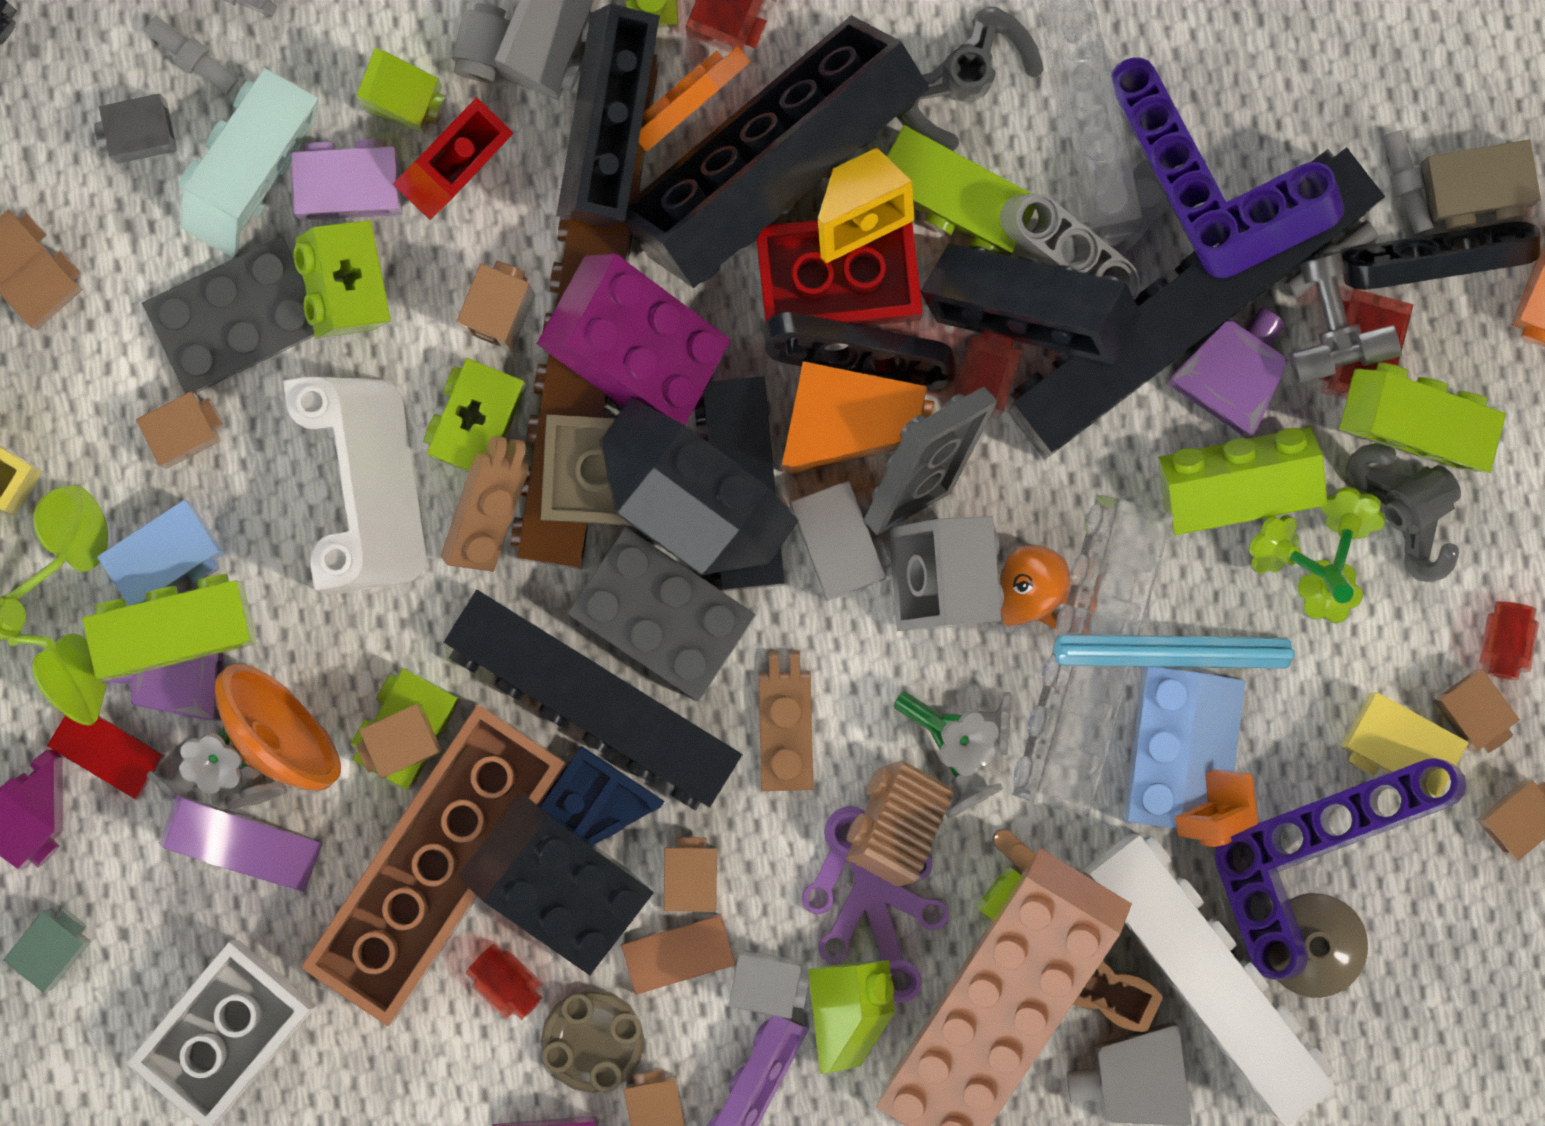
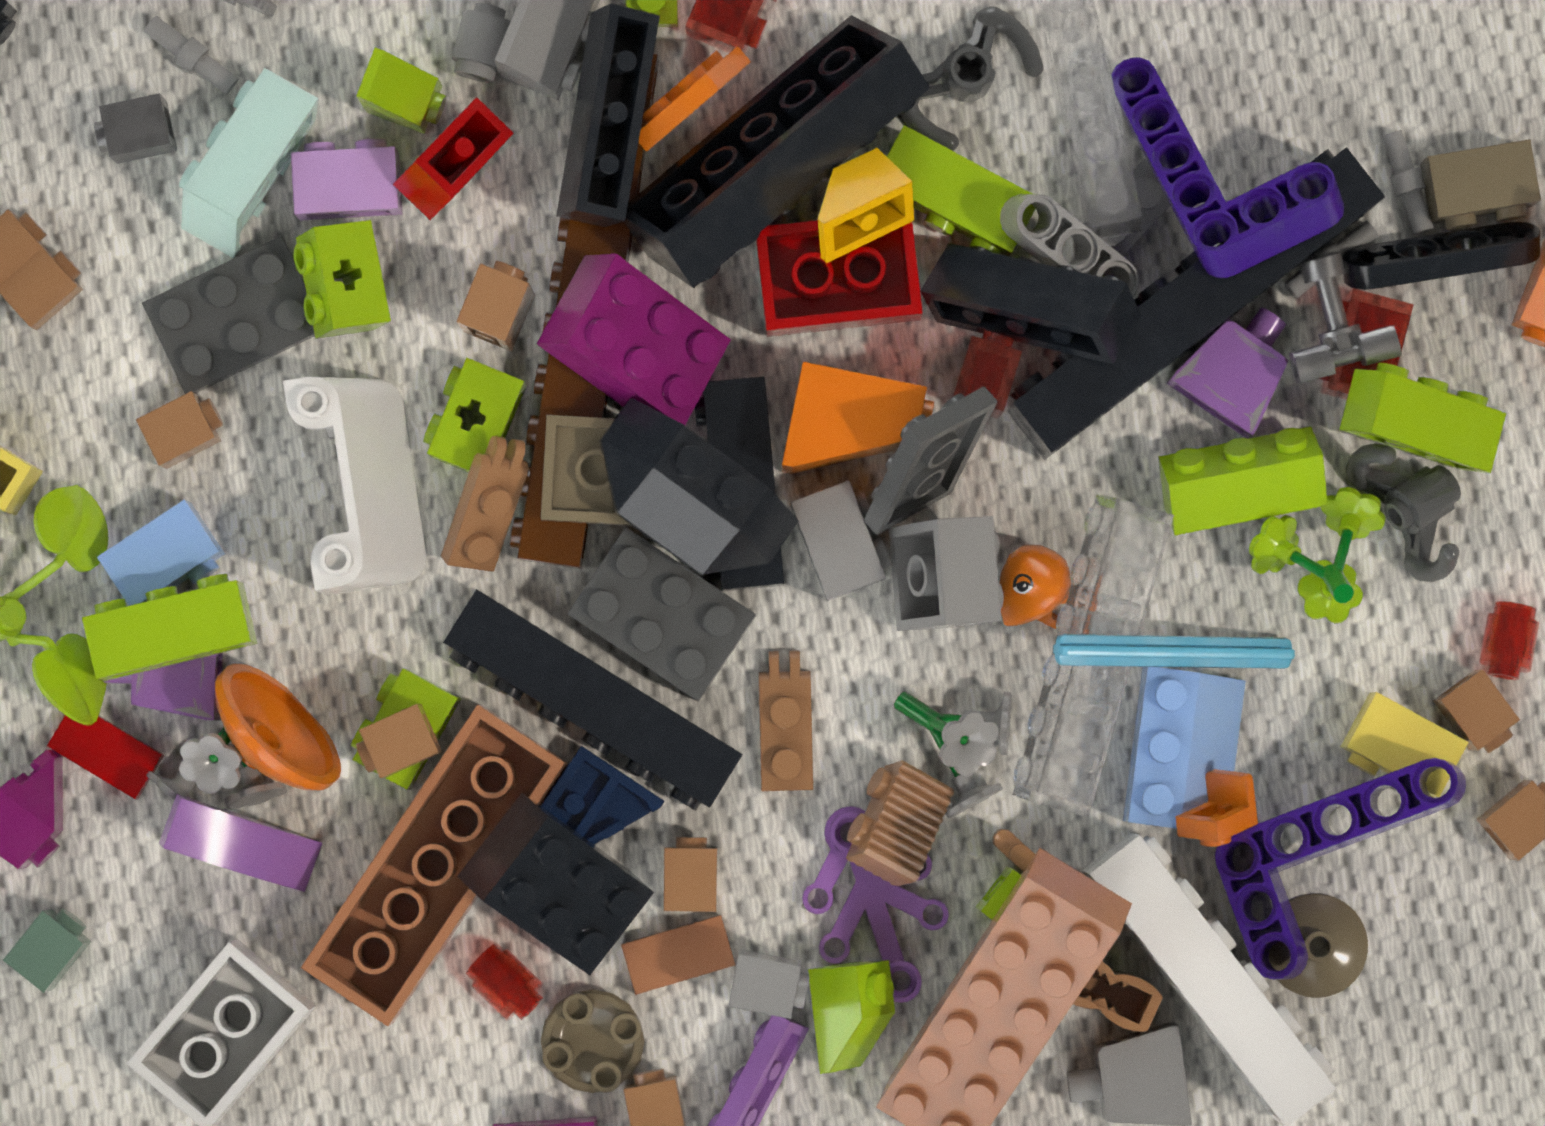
black beam [763,312,956,390] -> none

